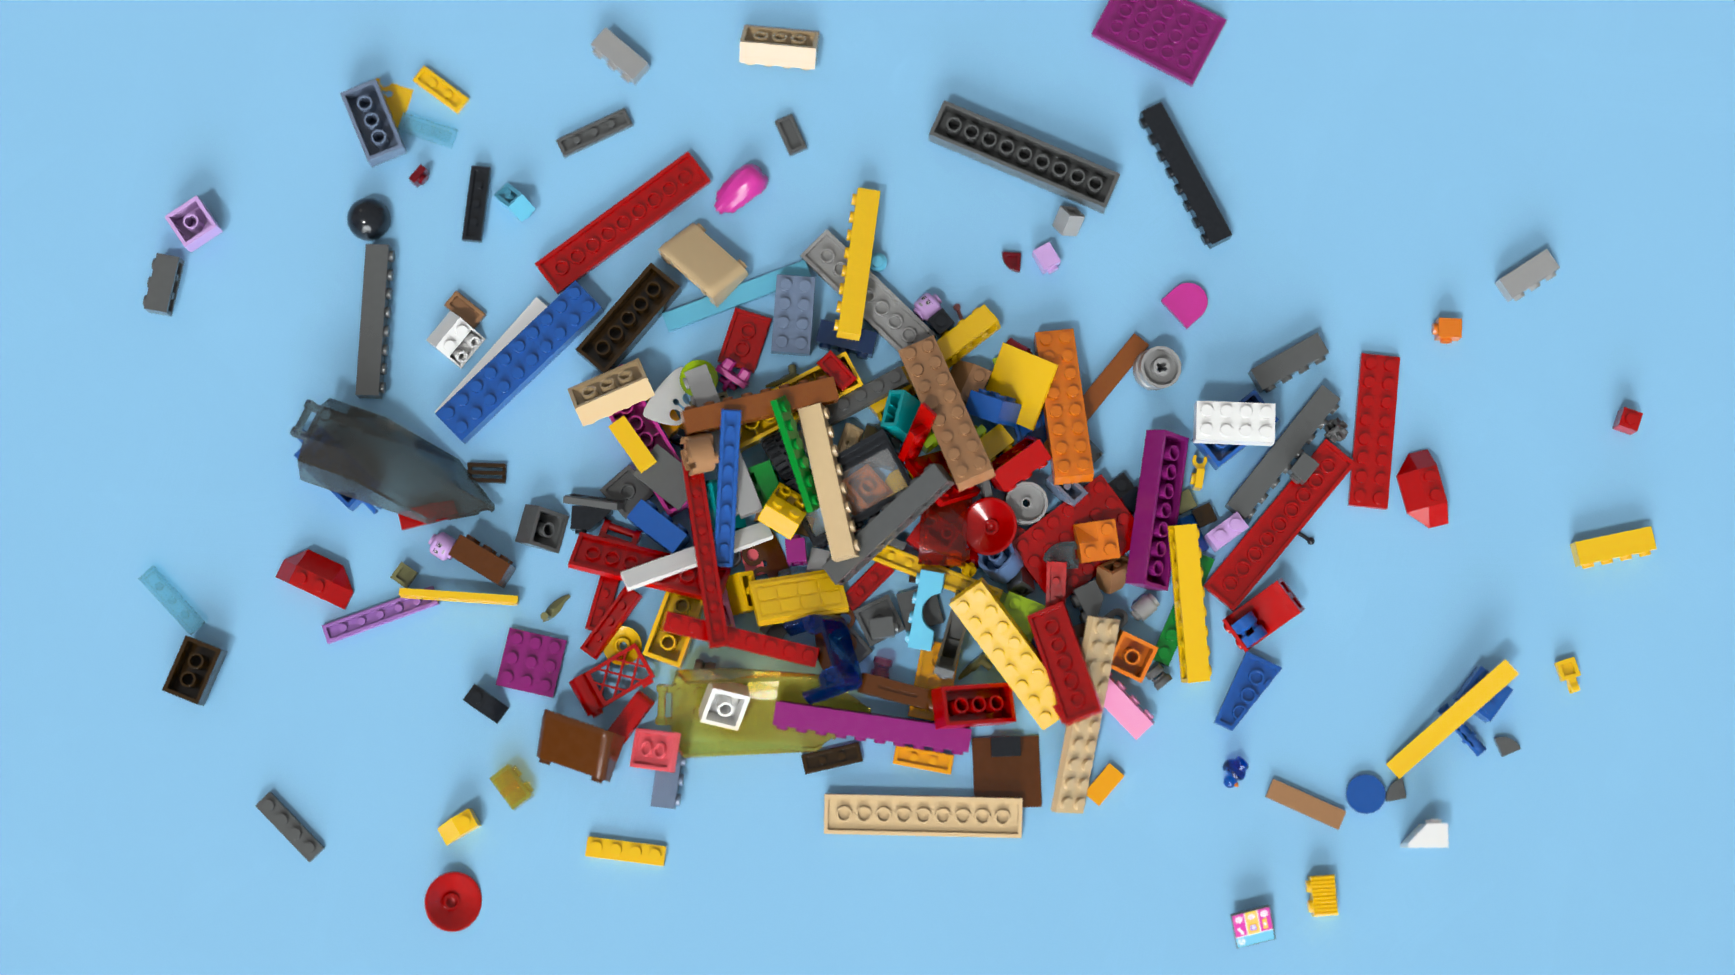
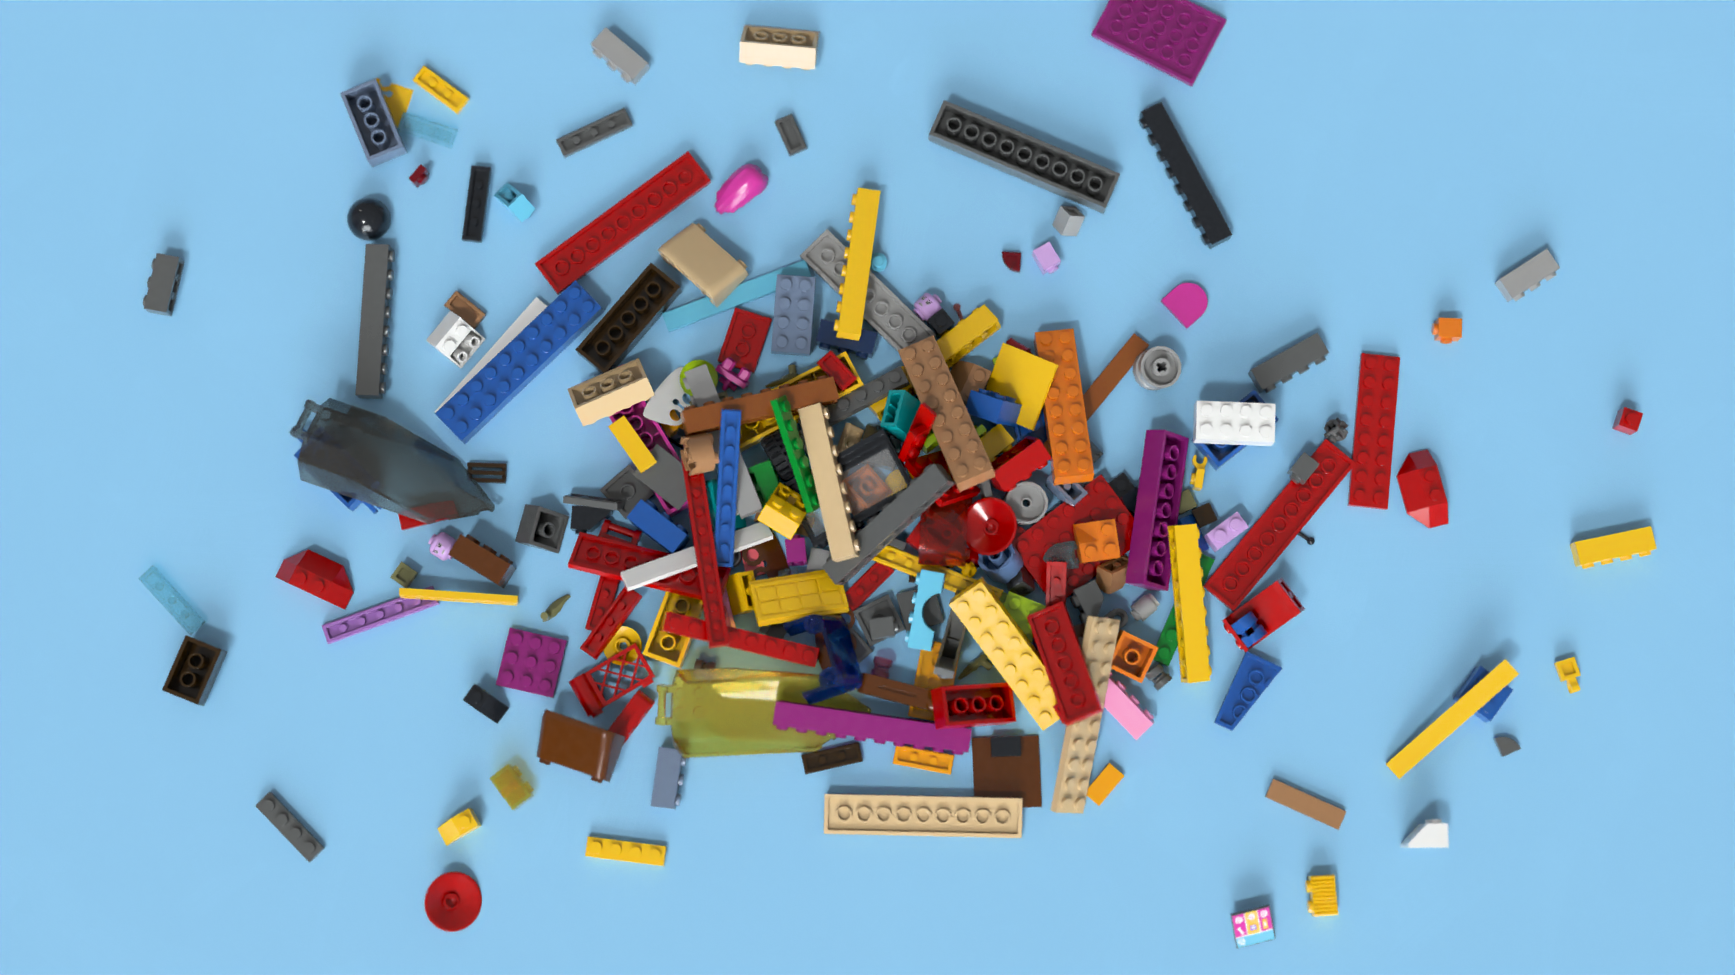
lavender brick [164,195,223,252] -> none
coral tile [630,728,681,773] -> none
white brick [698,677,750,731] -> none
clear blue animal [1222,756,1249,788] -> none
dark grey brick [1224,385,1340,520] -> none
blue tile [1345,774,1386,814] -> none
dark grey tile [1385,779,1406,802] -> none
blue pin [1438,703,1487,757] -> none

